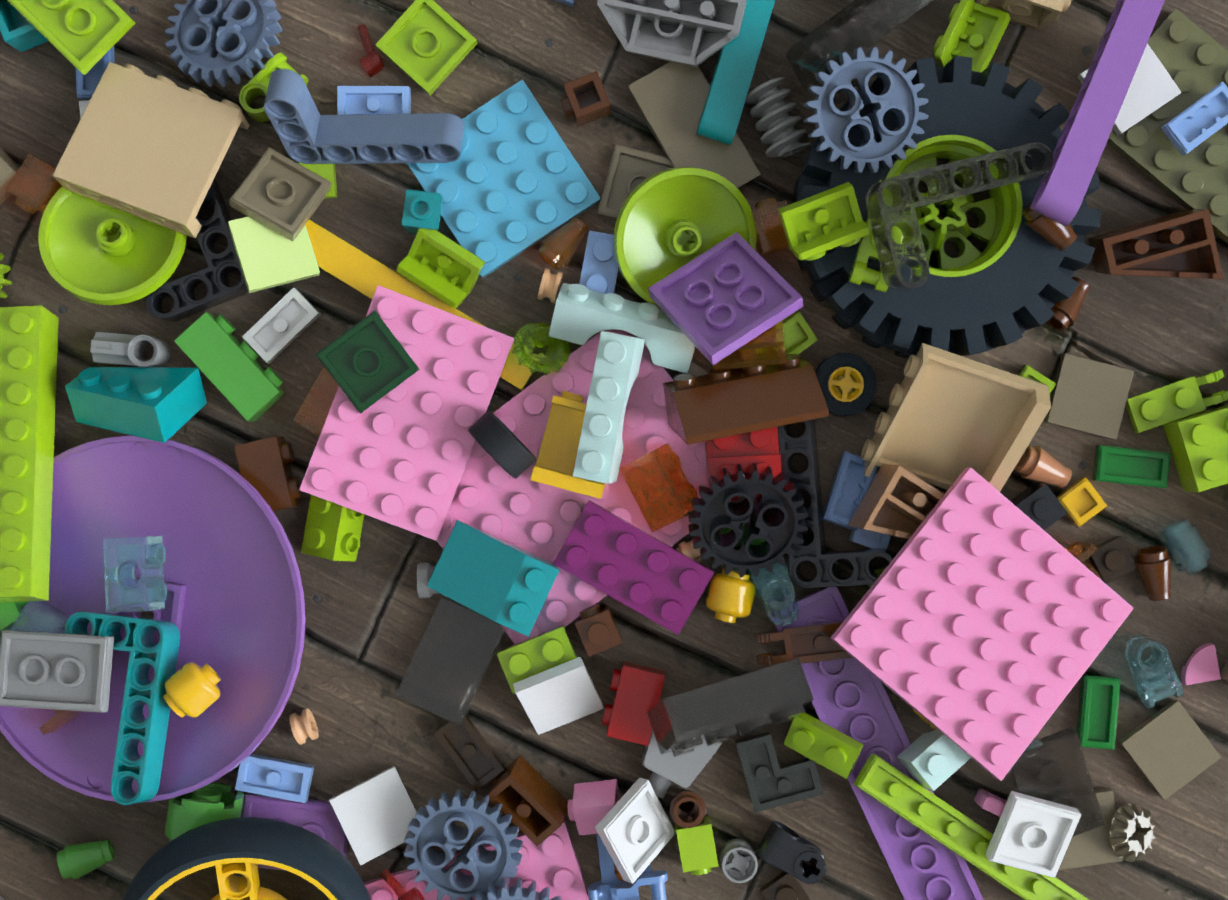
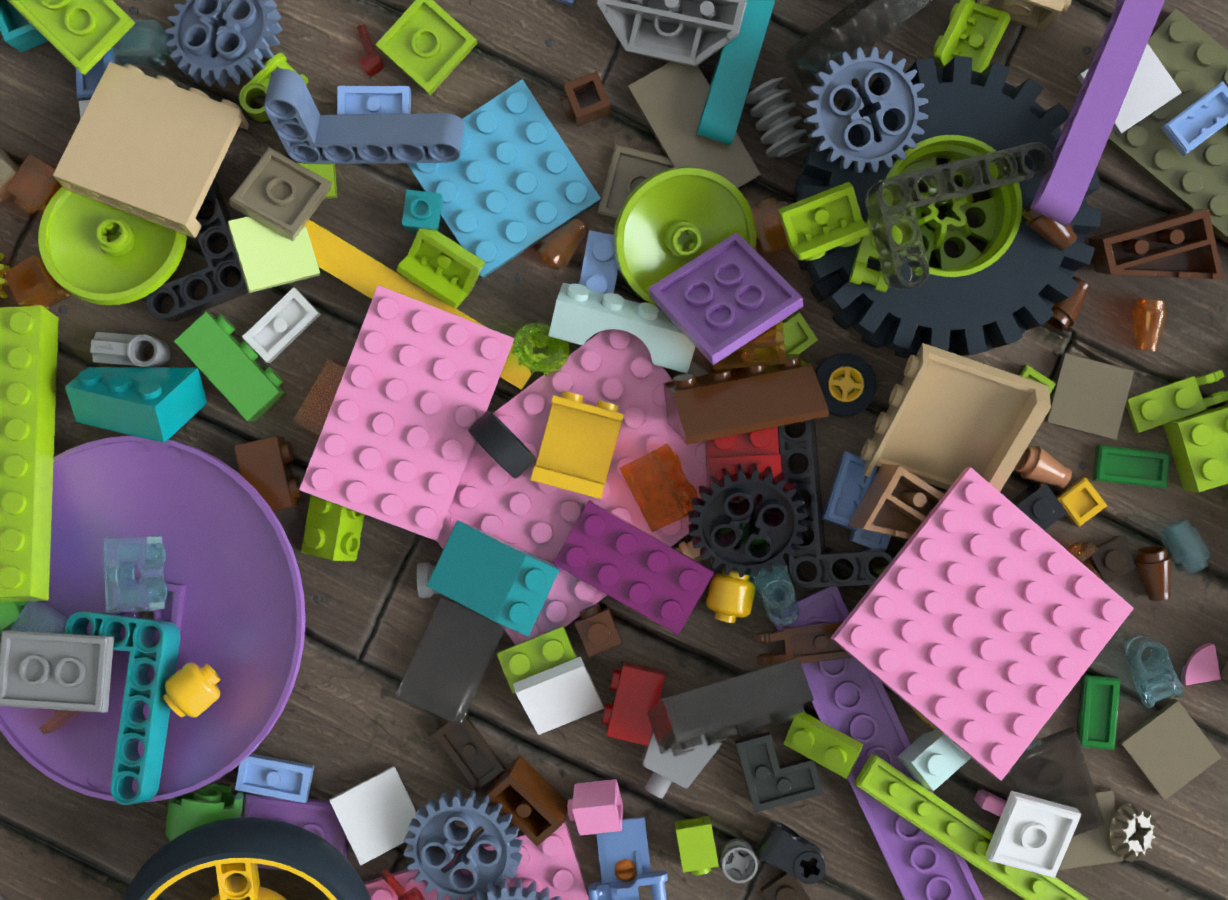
bright green cone [57,839,115,880] -> none
light nougat bush [289,708,319,745] -> none
dark green tile [315,310,420,414] -> none
light nougat bush [538,268,563,304] -> none
light aqua arch [573,331,645,484] -> none
white tile [595,778,676,884] -> none
reddish brown cone [670,790,706,828] -> none
none -> clear orange brick [3,255,70,309]
none -> clear light blue brick [113,20,171,65]
none -> clear orange cone [1131,298,1169,350]

